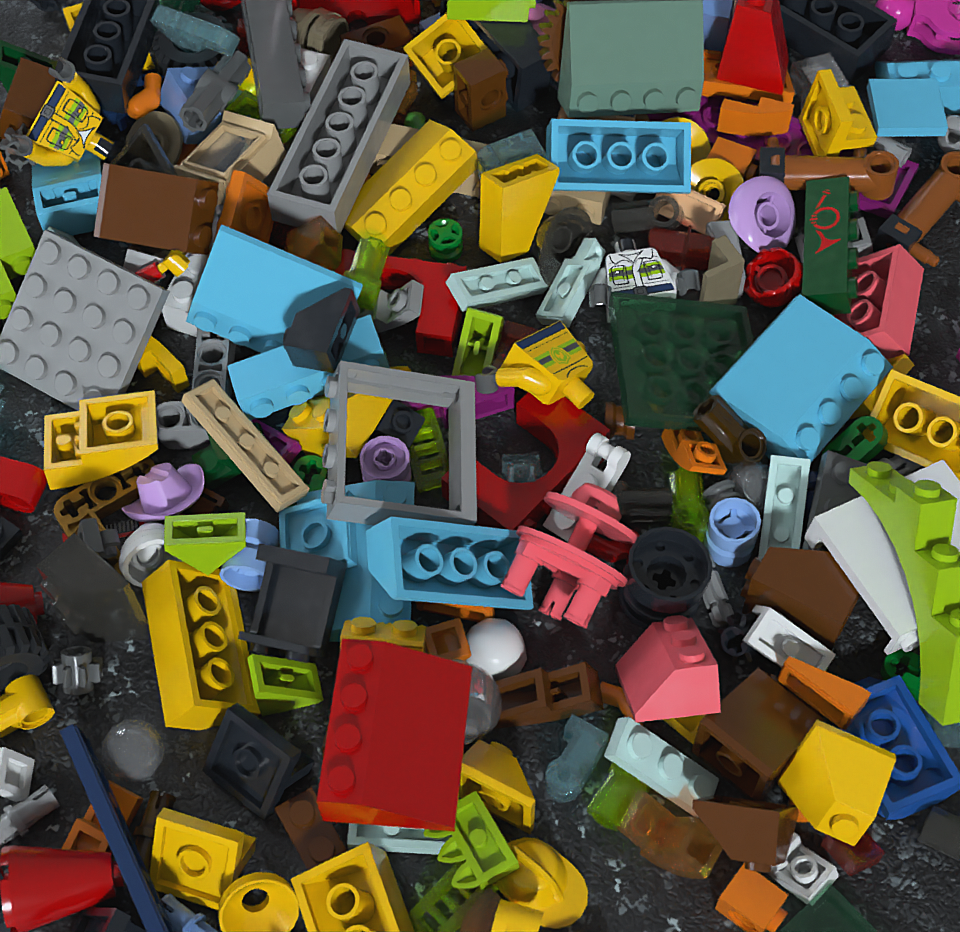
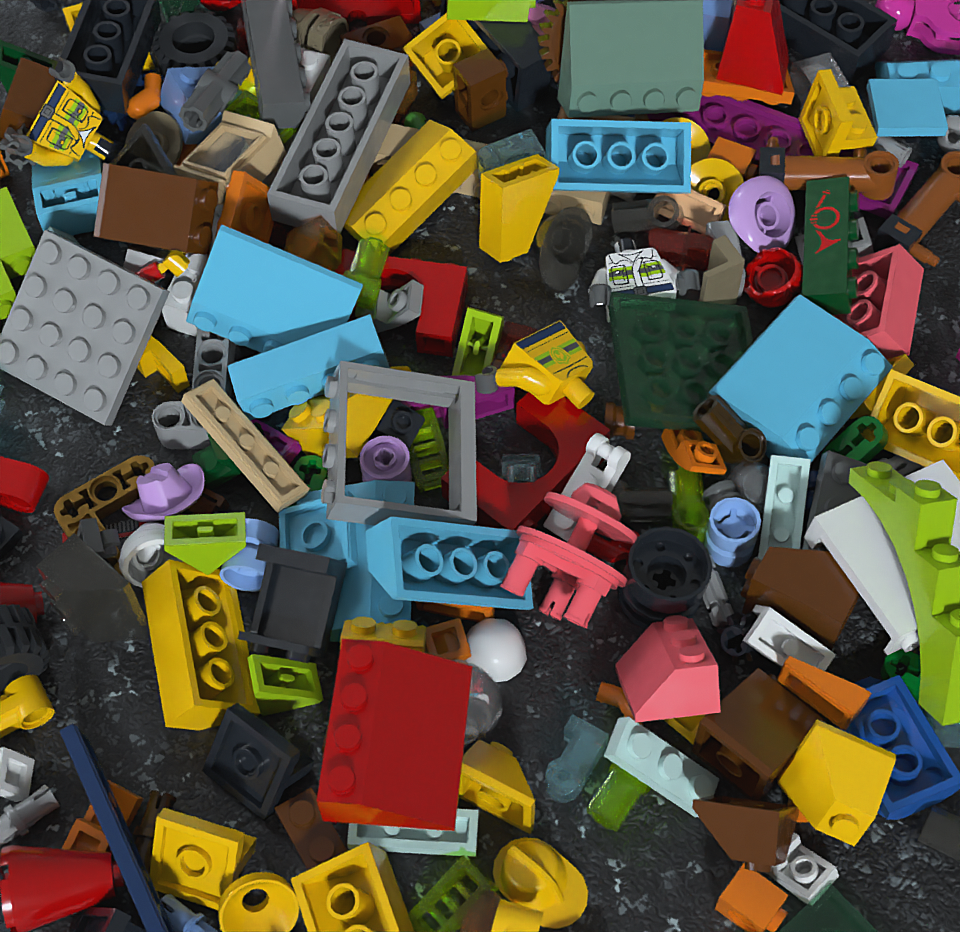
yellow slope [44,390,158,490] -> none
dark grey gear [51,646,103,695] -> none
clear hair [101,719,165,783] -> none
clear light blue beam [150,5,240,56] -> none
black slope [283,288,360,373] -> none
lime plate [423,791,519,890] -> none
green wheel [428,218,463,263] -> none
light aqua plate [445,257,550,312] -> none
reddish brown slope [469,662,604,730] -> none
light aqua hinge [536,238,605,327] -> none
clear orange brick [616,792,723,879] -> none
orange slope [717,97,794,136] -> none
clear red plate [821,831,885,877] -> none

